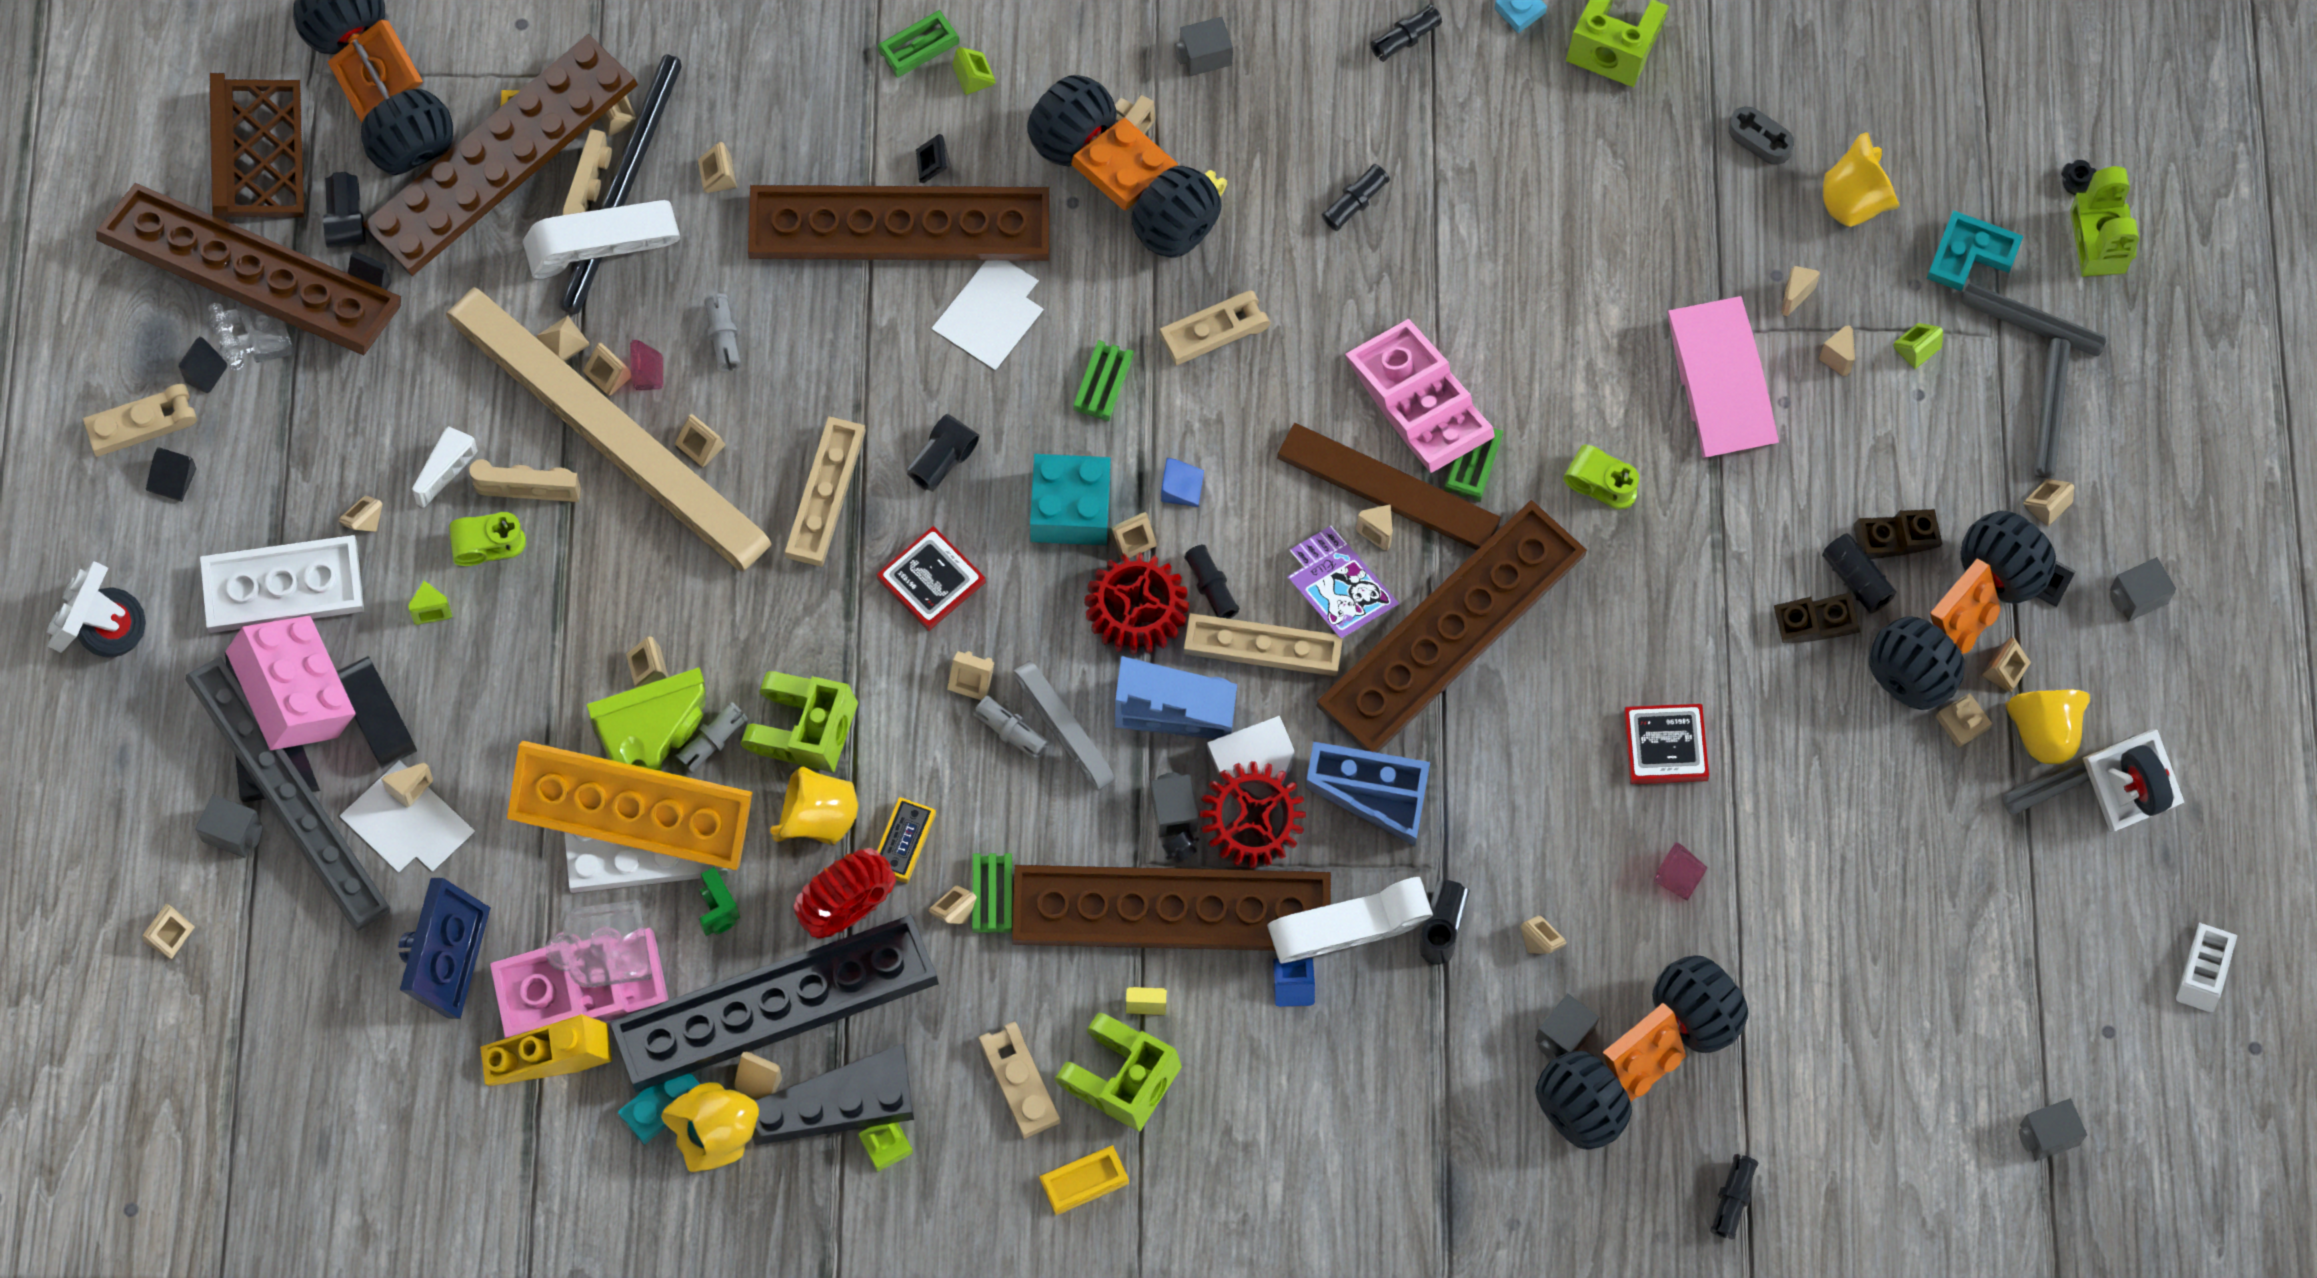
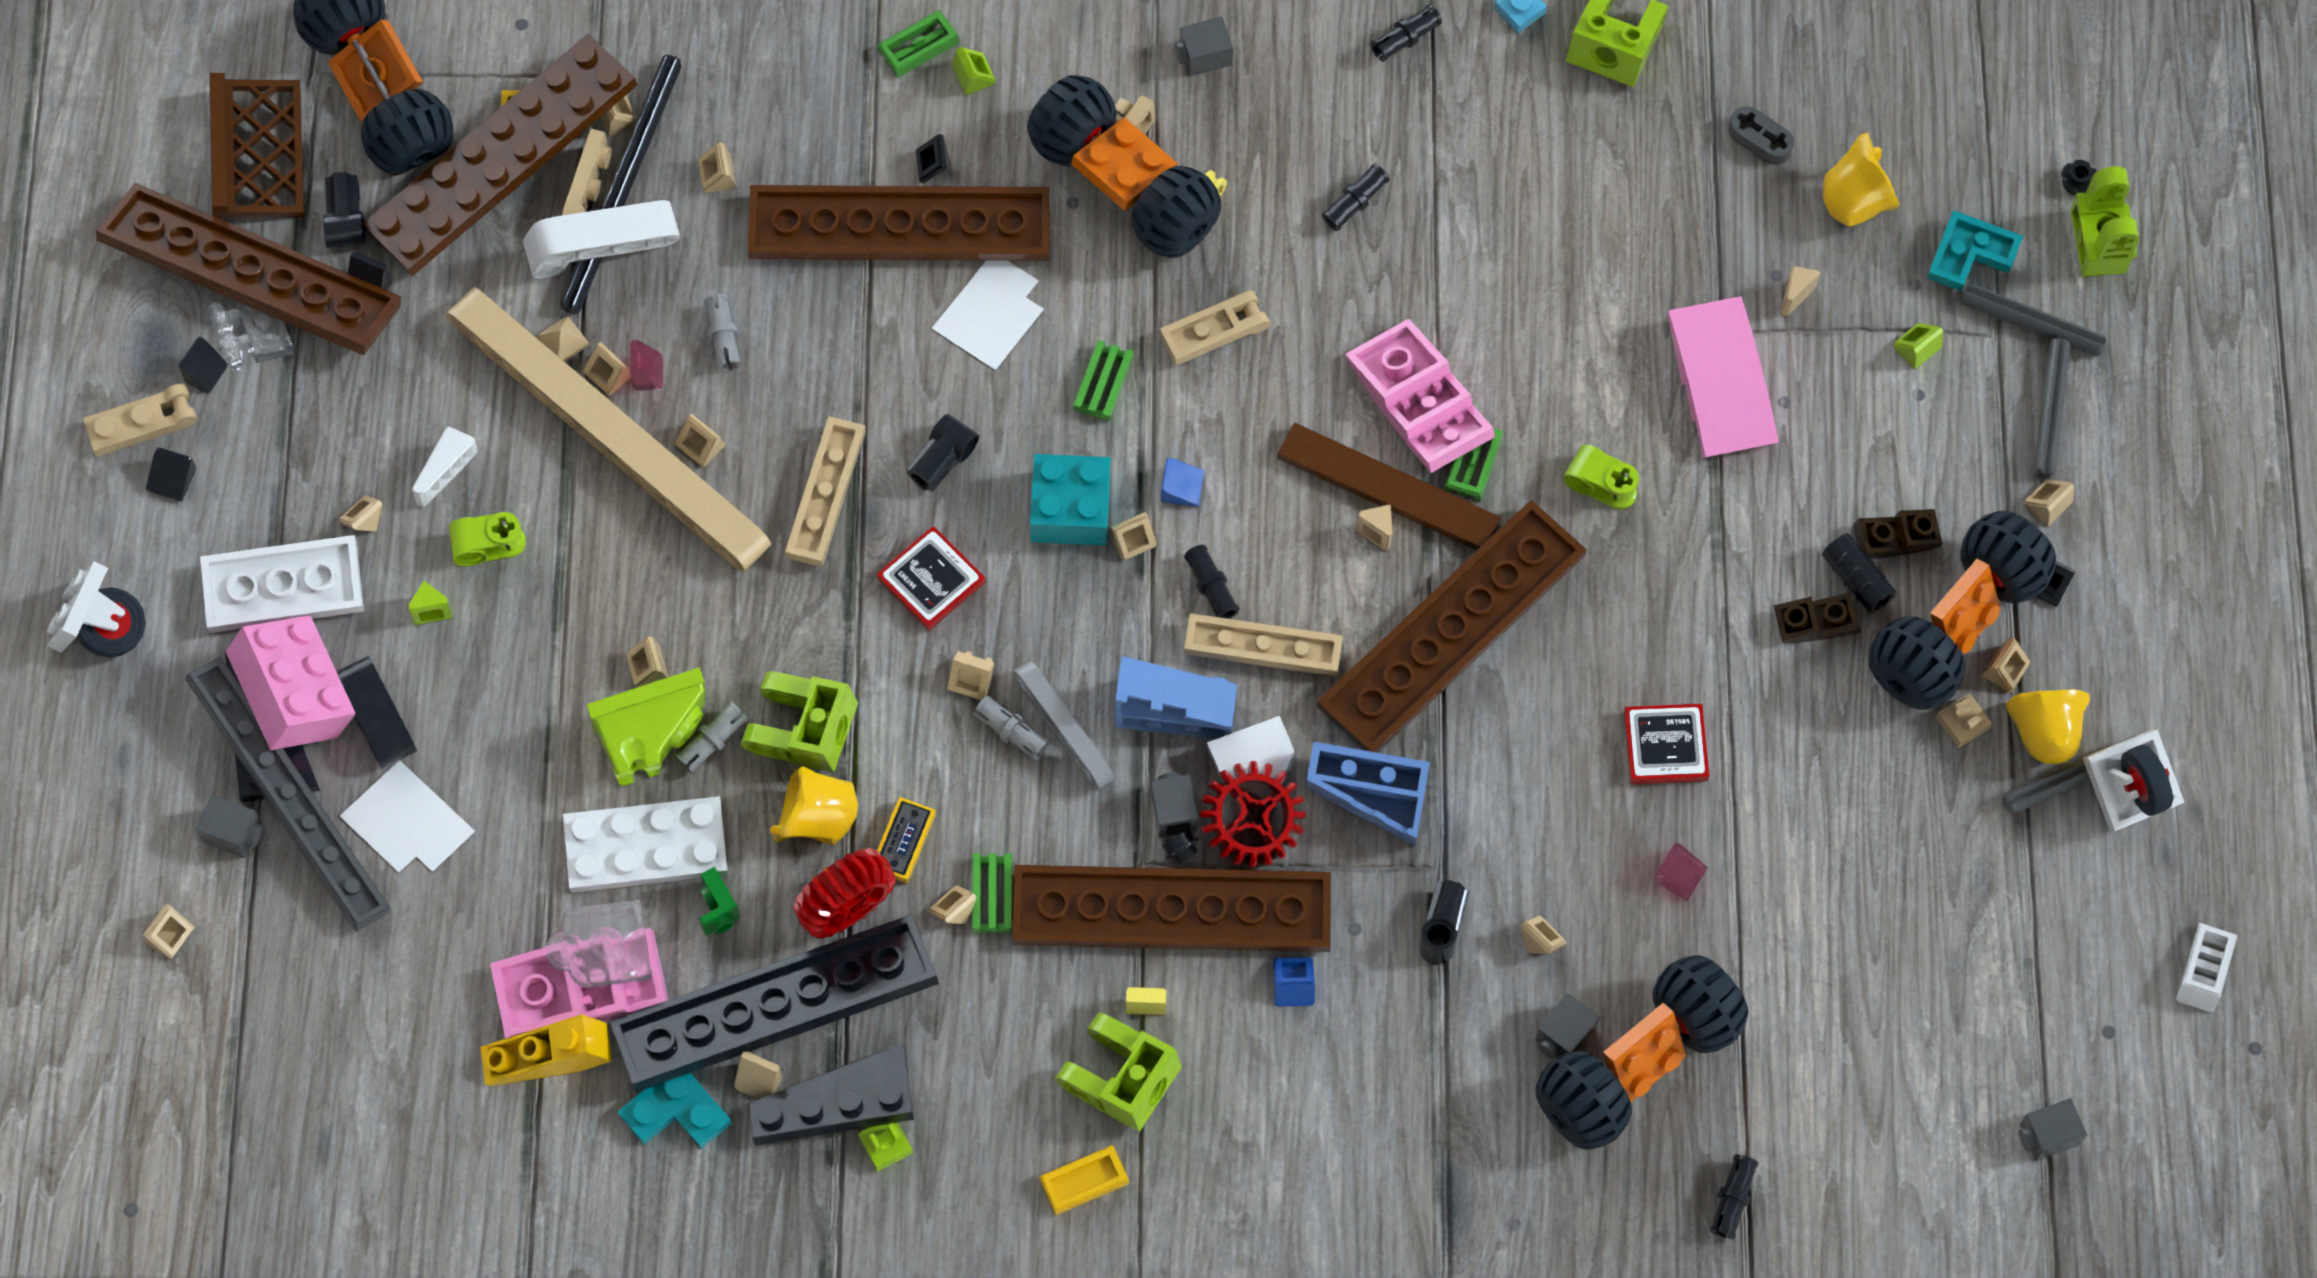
tan slope [381,762,433,808] -> none
dark blue plate [398,878,491,1019] -> none
tan plate [469,459,581,502] -> none
light orange plate [507,740,753,871] -> none
yellow piece [661,1082,759,1173] -> none
tan plate [978,1021,1060,1139] -> none
red gear [1084,552,1189,656] -> none
white beam [1267,877,1433,963] -> none
sticker [1287,526,1399,638] -> none
tan slope [1819,326,1855,376] -> none
dark grey brick [2110,557,2176,622] -> none

